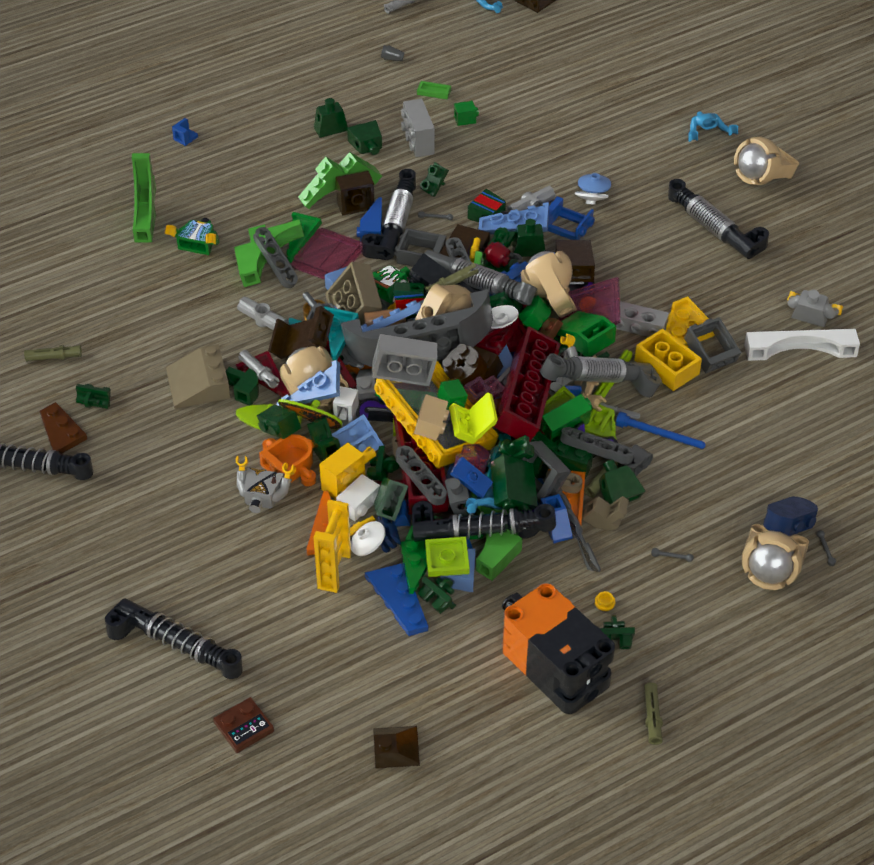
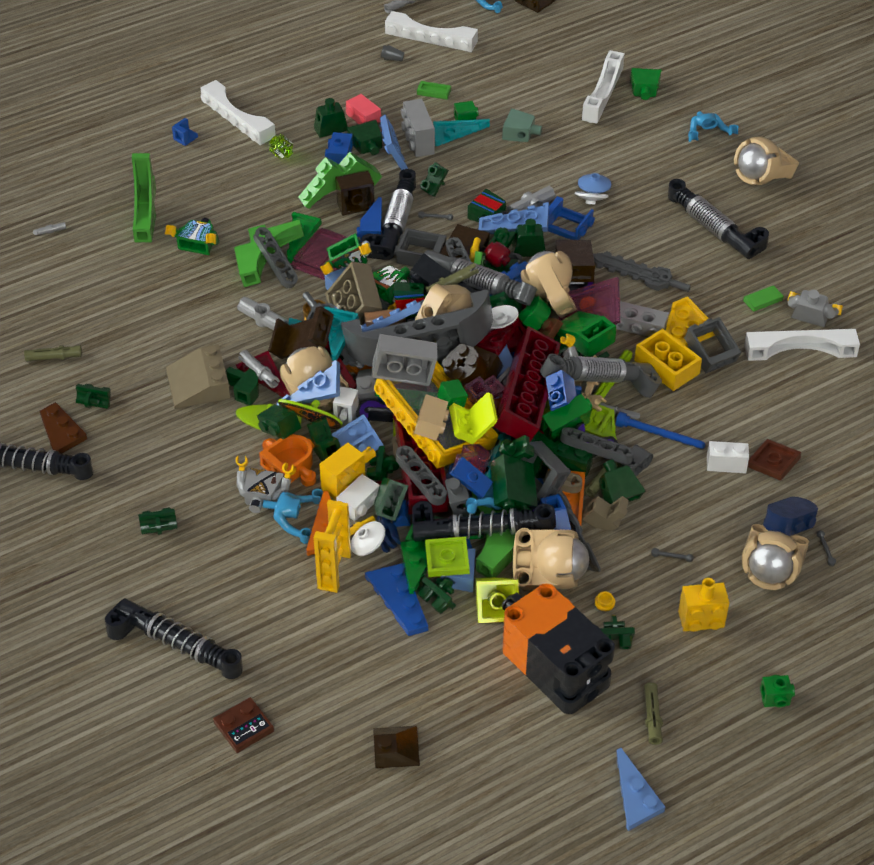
none -> light grey piece [33,222,67,235]
none -> dark green hips [138,507,178,535]
none -> white arch [201,80,276,145]
none -> dark azure piece [263,489,323,544]
none -> clear neon green head [269,135,293,159]
none -> torso [320,233,372,275]
none -> blue brick [325,132,353,164]
none -> coral brick [346,94,381,124]
none -> medium blue wing [379,114,408,170]
none -> white arch [385,11,478,52]
none -> teal wing [433,119,490,146]
none -> neon yellow slope [475,577,519,623]
none -> sand green torso [502,108,542,142]
none -> tan piece [513,528,589,590]
none -> blue slope [546,370,576,411]
none -> white arch [582,50,625,124]
none -> dark grey bar [593,251,691,292]
none -> medium blue wing [616,748,665,831]
none -> green torso [630,68,661,100]
none -> yellow brick [678,578,729,632]
none -> white brick [707,441,749,473]
none -> bright green tile [743,285,784,312]
none -> copper plate [747,439,801,481]
none -> green brick [760,675,795,708]

